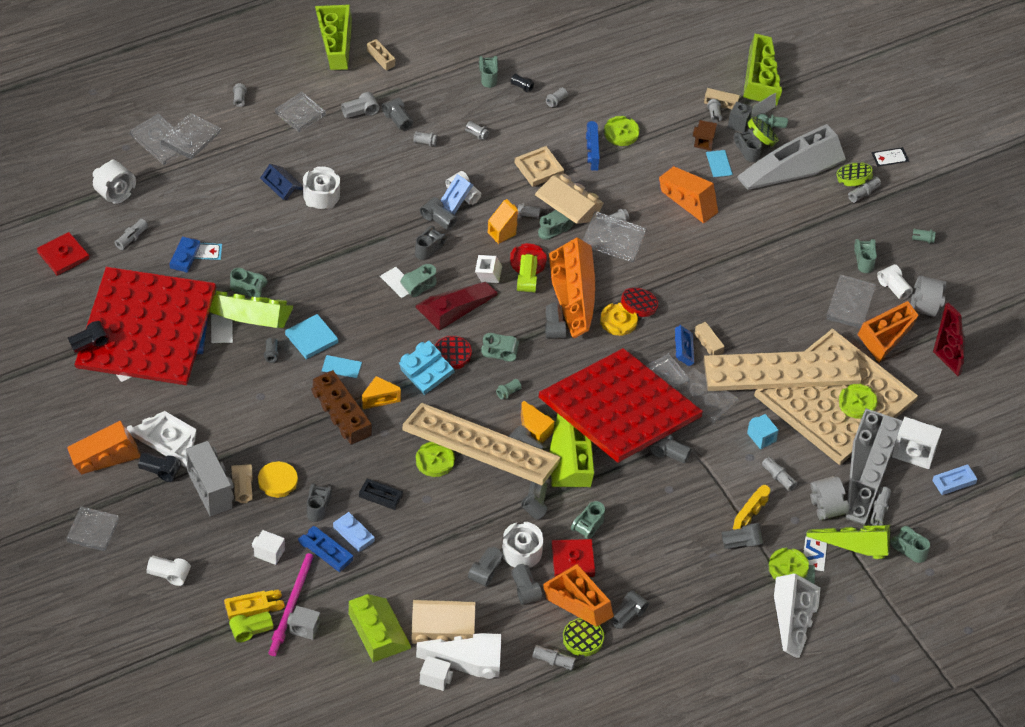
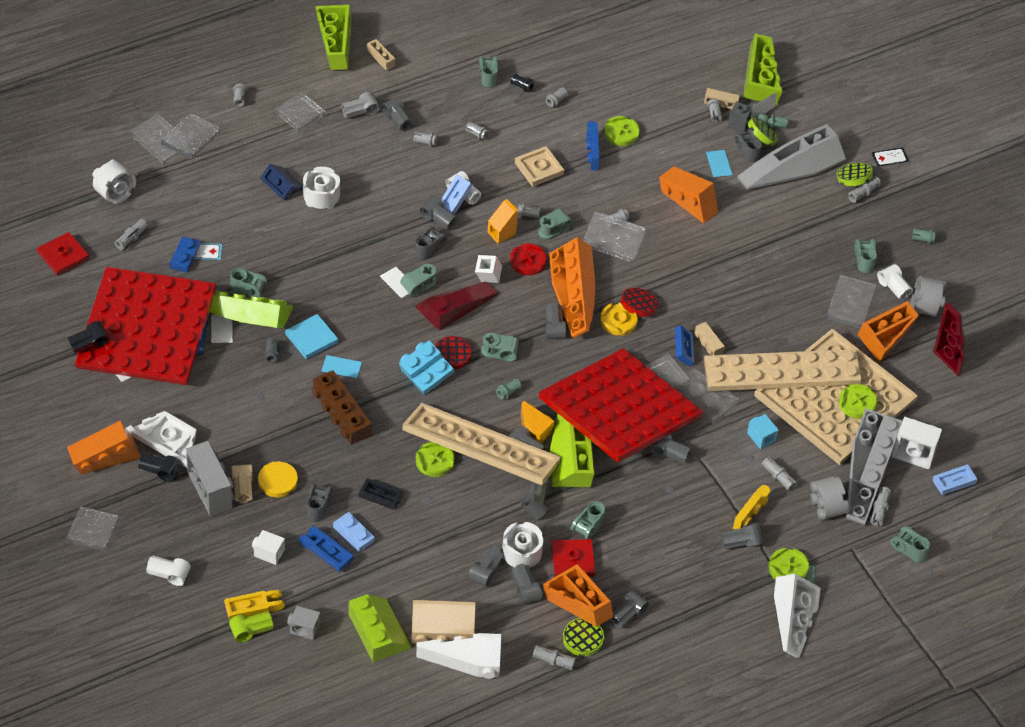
dark pink bar [268,553,314,656] -> none
light orange slope [362,376,401,410] -> none
white brick [420,656,453,691] -> none
lime piece [517,254,537,293] -> none
tan slope [535,174,604,224] -> none
reddish brown brick [692,120,717,151] -> none
white sticker [804,537,827,571] -> none
lime wedge [807,525,890,559] -> none

